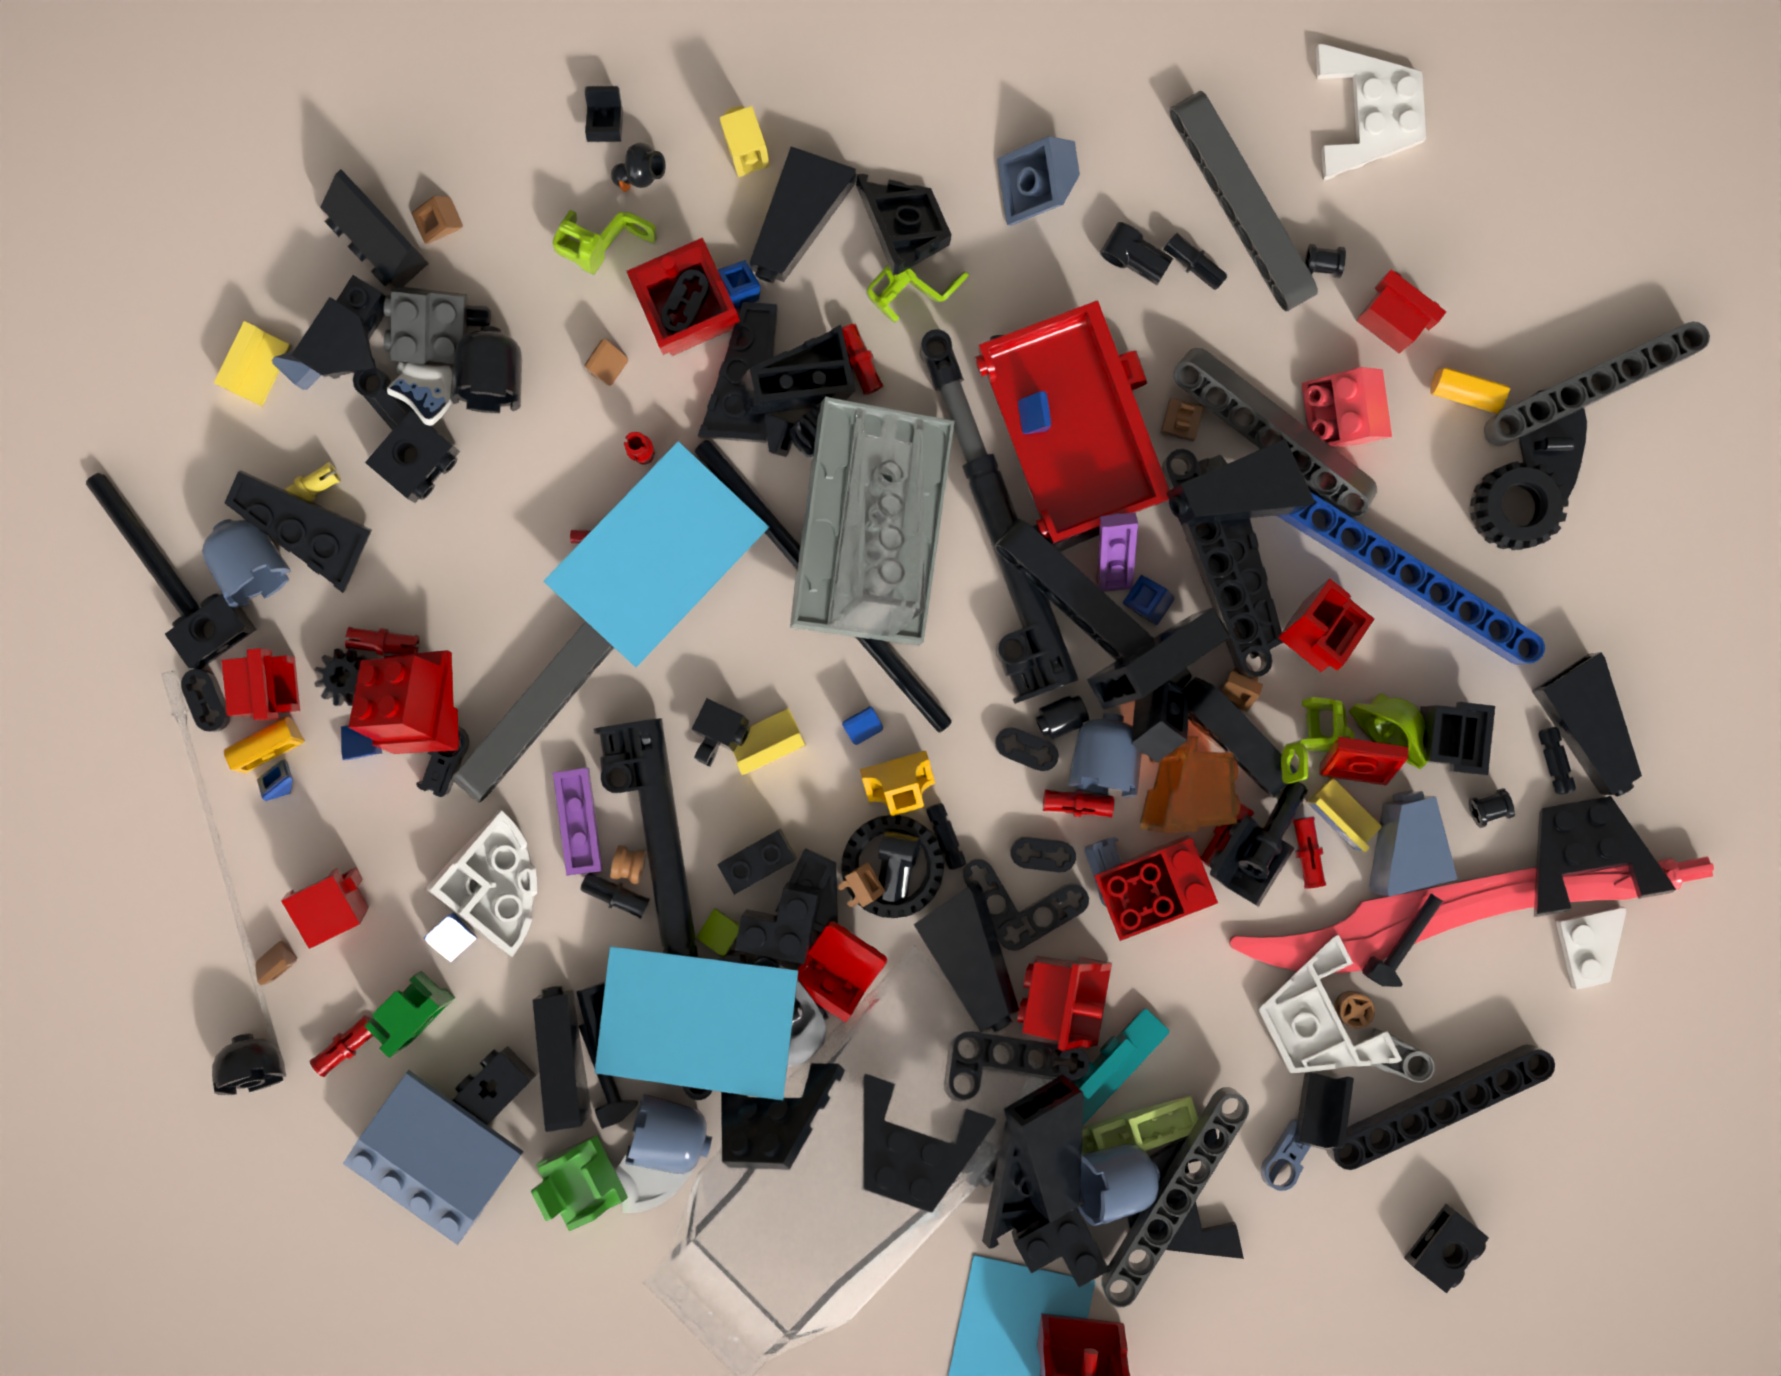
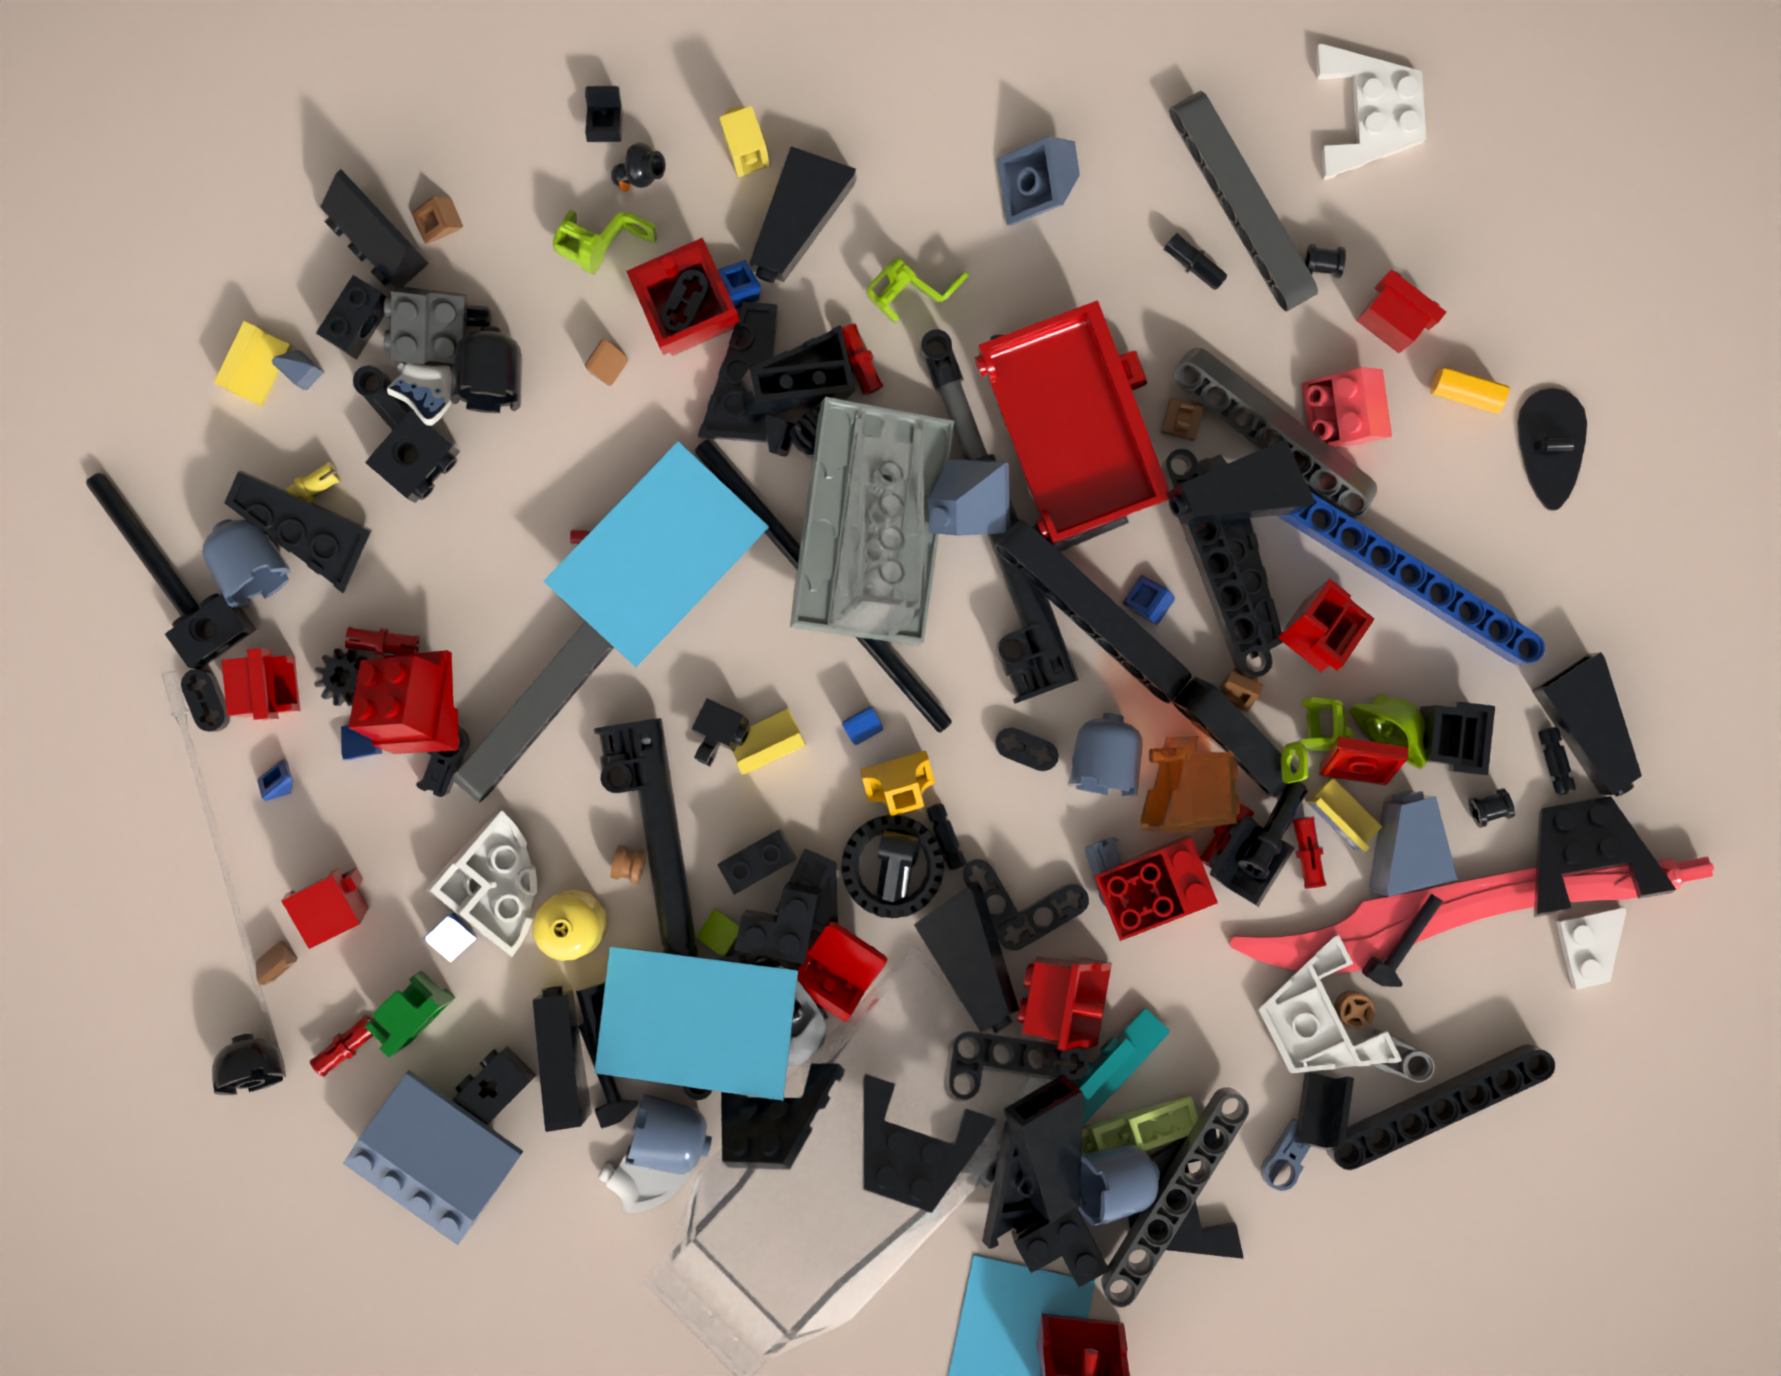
yellow brick [224,716,305,774] -> none
black slope [291,297,377,379] -> none
bright green panel [531,1135,628,1231] -> none
medium lavender plate [553,768,603,876] -> none
black axle [580,873,650,919] -> none
red pin [624,432,655,465] -> none
medium nougat tile [838,862,885,907] -> none
black wing [856,174,952,275] -> none
black beam [1010,837,1076,873] -> none
blue slope [1018,391,1051,434] -> none
black brick [1035,695,1090,740] -> none
red pin [1043,789,1114,818] -> none
black slope [1087,607,1229,710] -> none
medium lavender plate [1097,513,1138,592] -> none
black piece [1100,222,1174,285] -> none
black brick [1131,680,1190,763] -> none
black brick [1404,1204,1489,1293] -> none
black tyre [1470,461,1569,550] -> none
dark grey beam [1484,321,1710,446] -> none
none -> light yellow cylinder [532,889,608,961]
none -> sand blue slope [928,458,1010,536]

